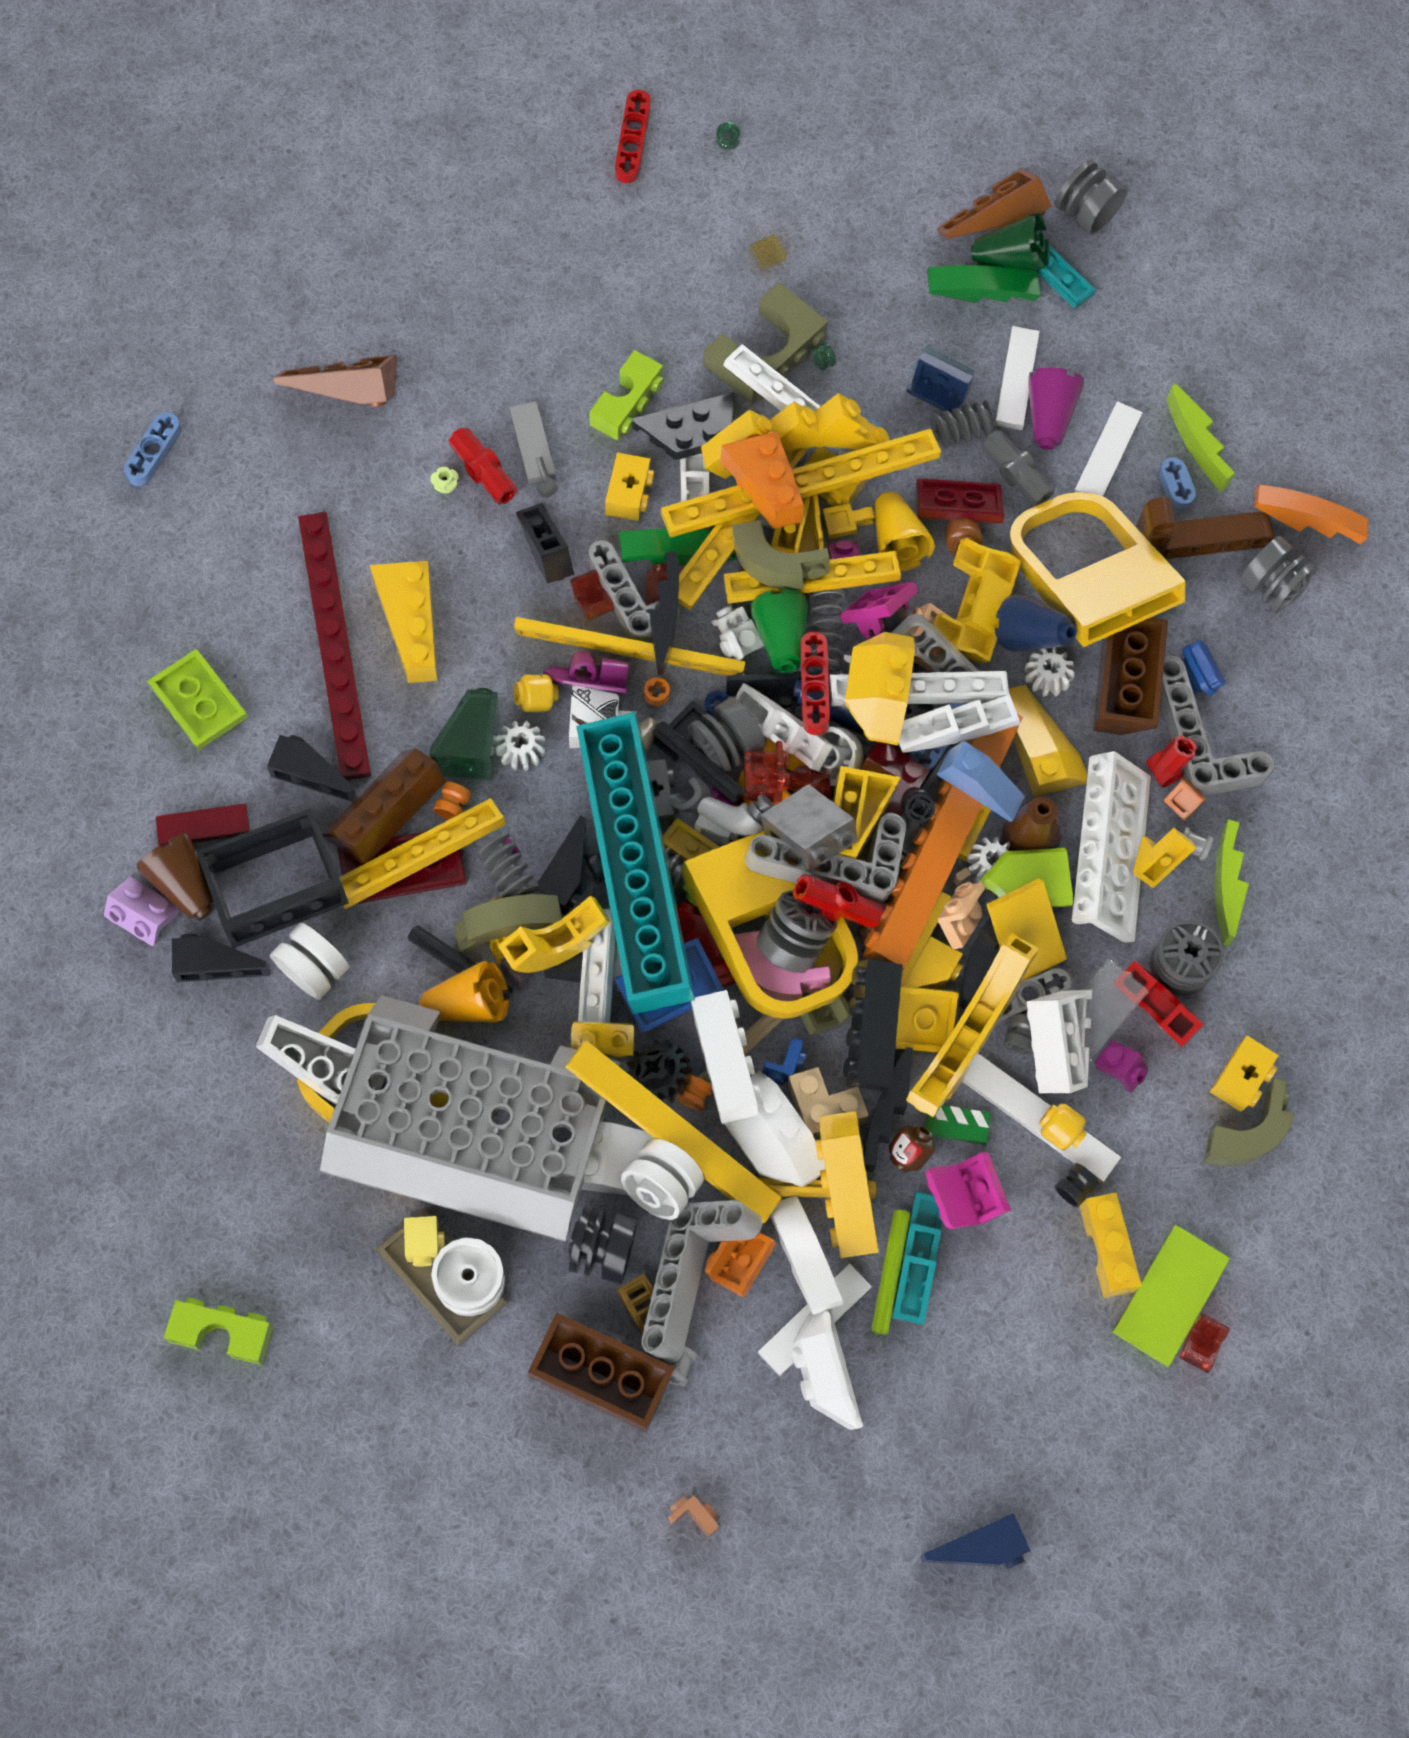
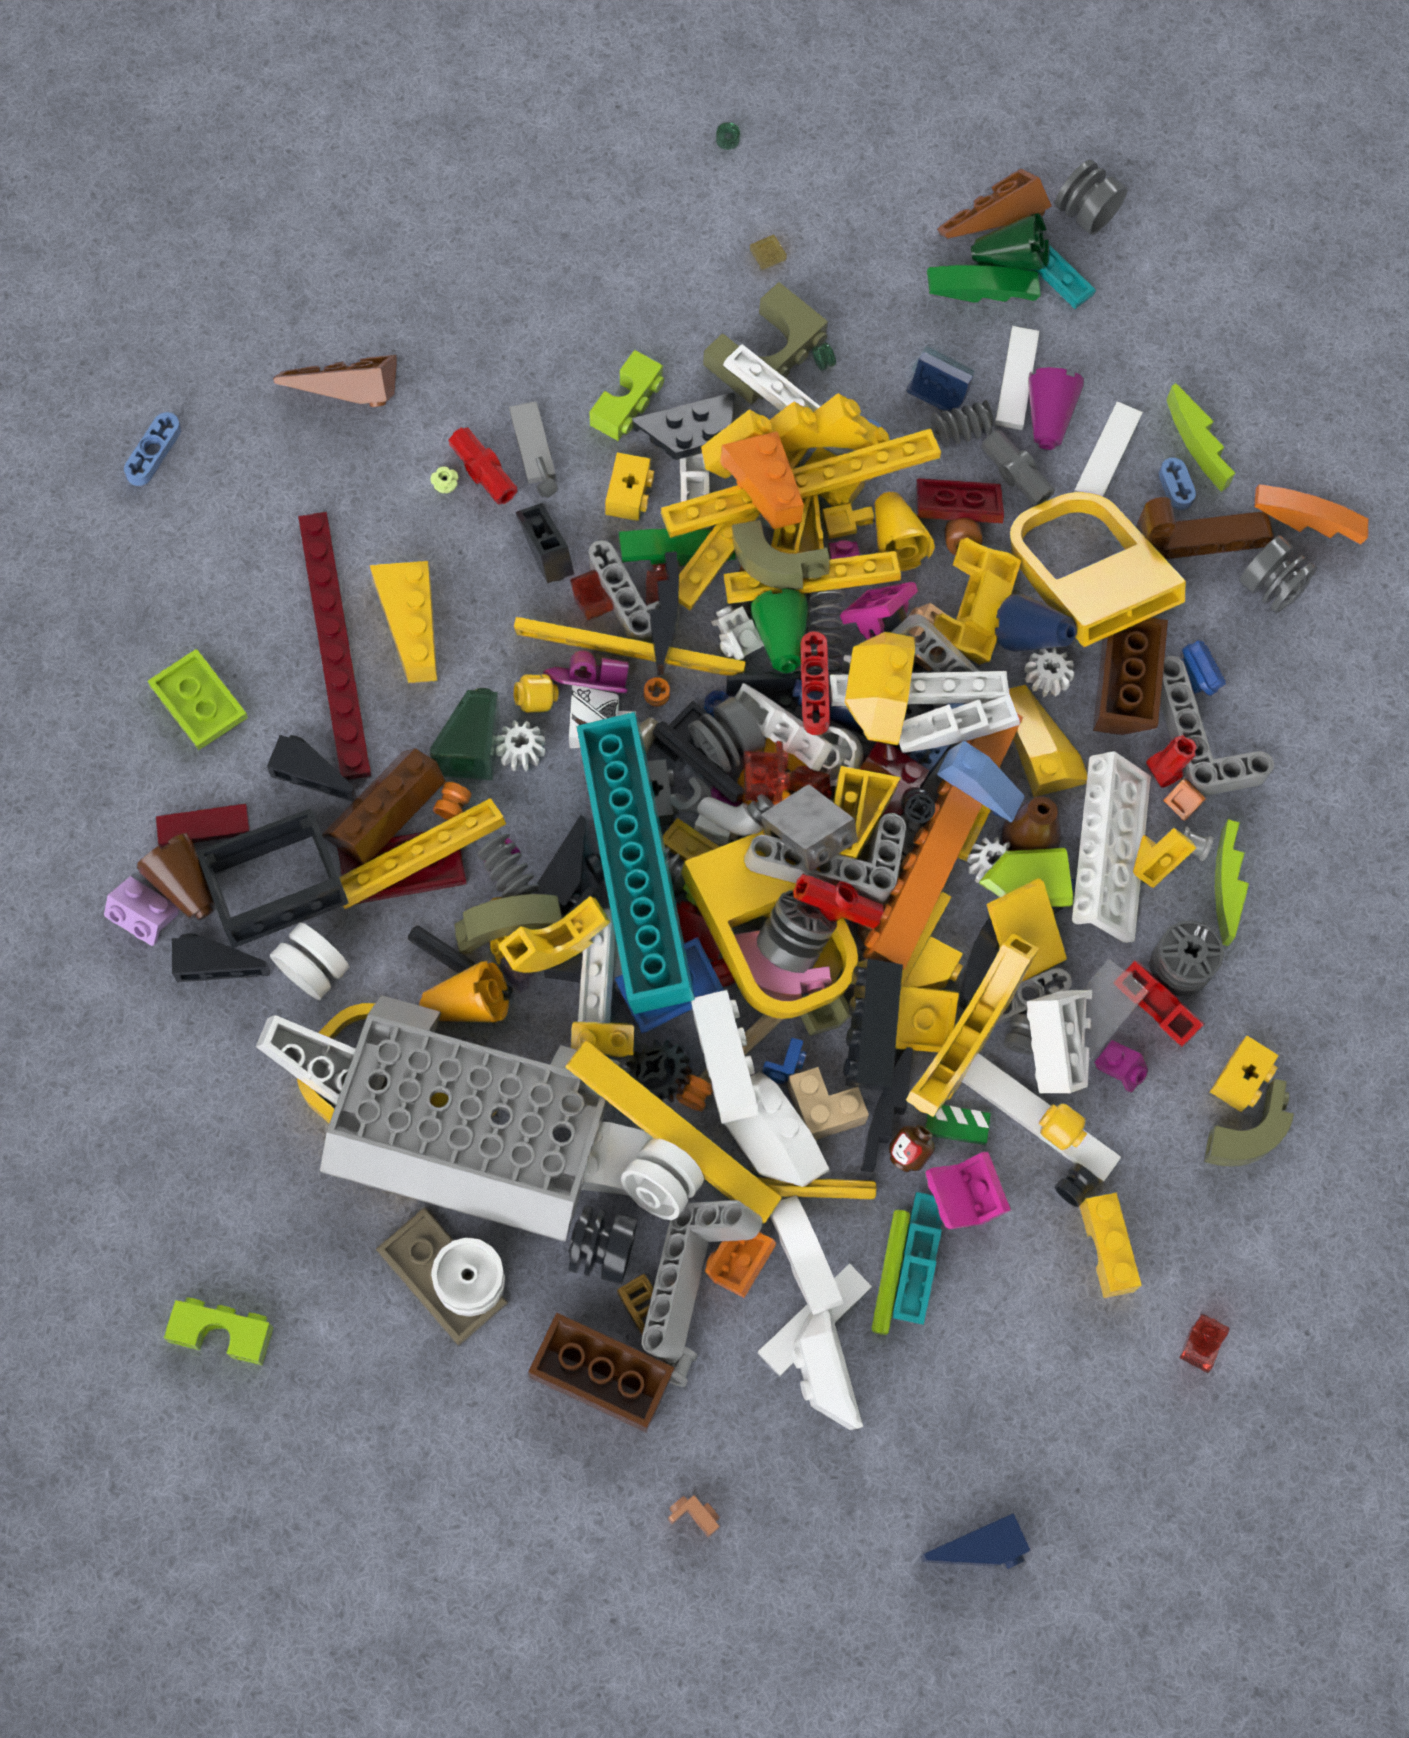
light yellow brick [404,1216,445,1267] -> none
red beam [615,90,651,183] -> none
yellow wedge [815,1111,879,1258] -> none
light nougat bracket [937,882,985,950] -> none
tan piece [954,867,972,886] -> none
lime tile [1112,1224,1231,1367] -> none

